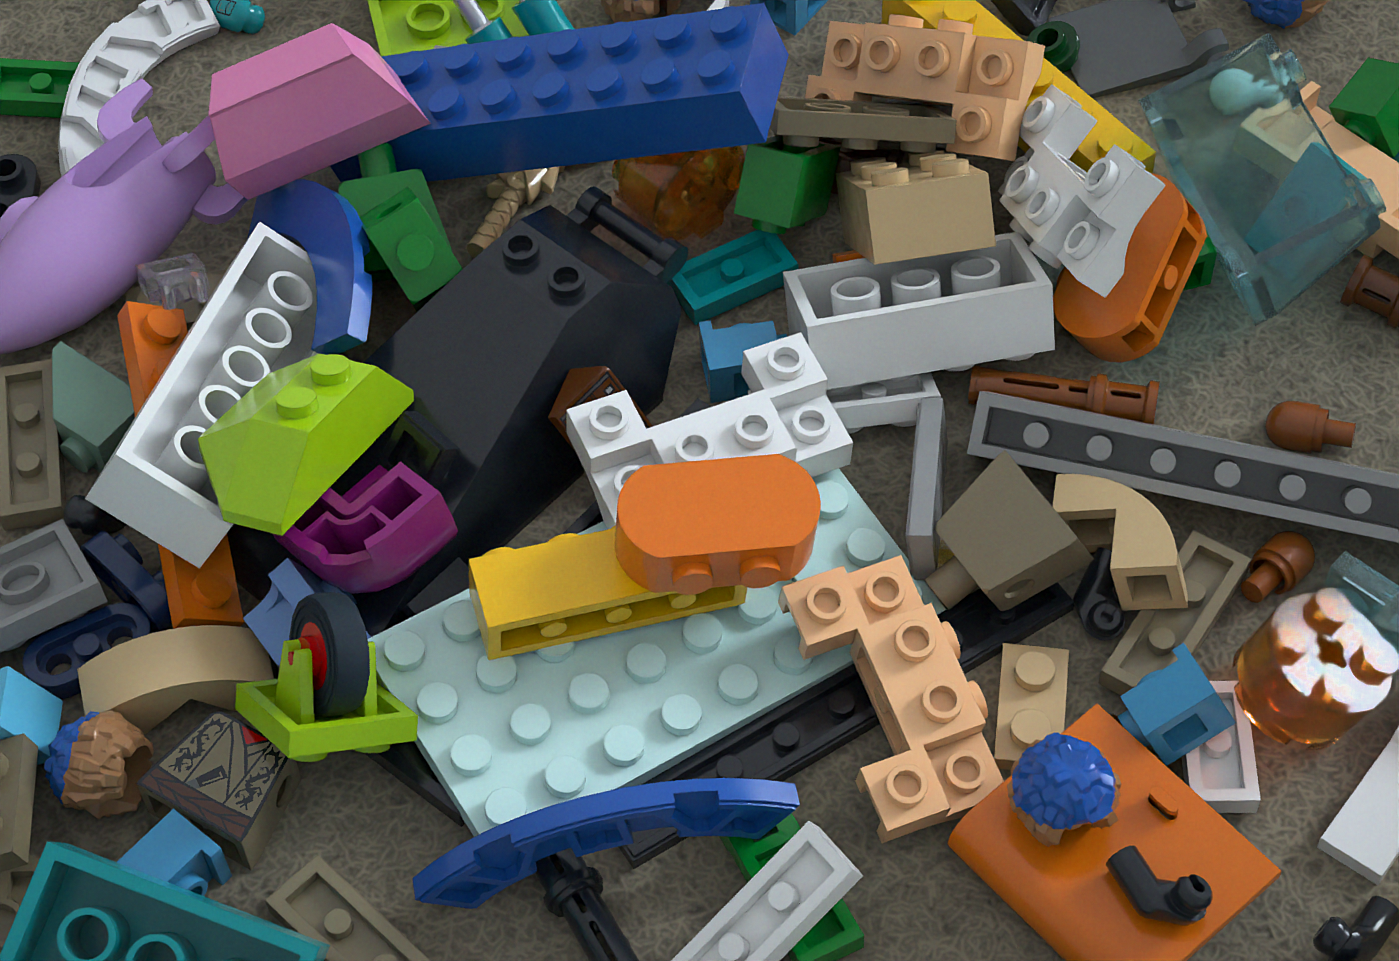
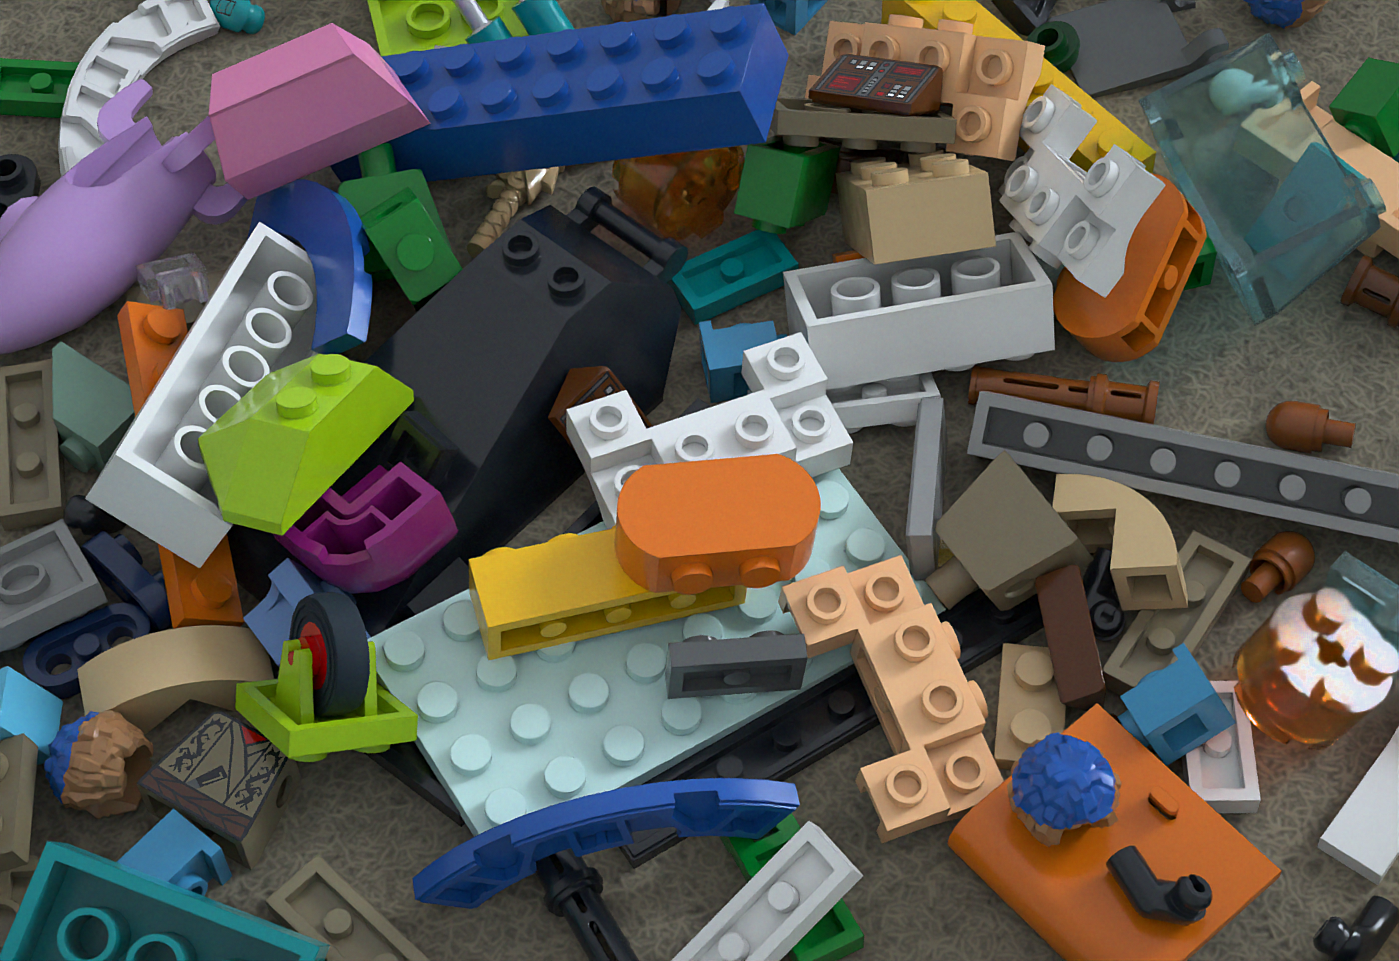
none -> dark grey plate [665,631,808,699]
none -> slope [808,54,943,116]
none -> reddish brown slope [1035,565,1106,711]

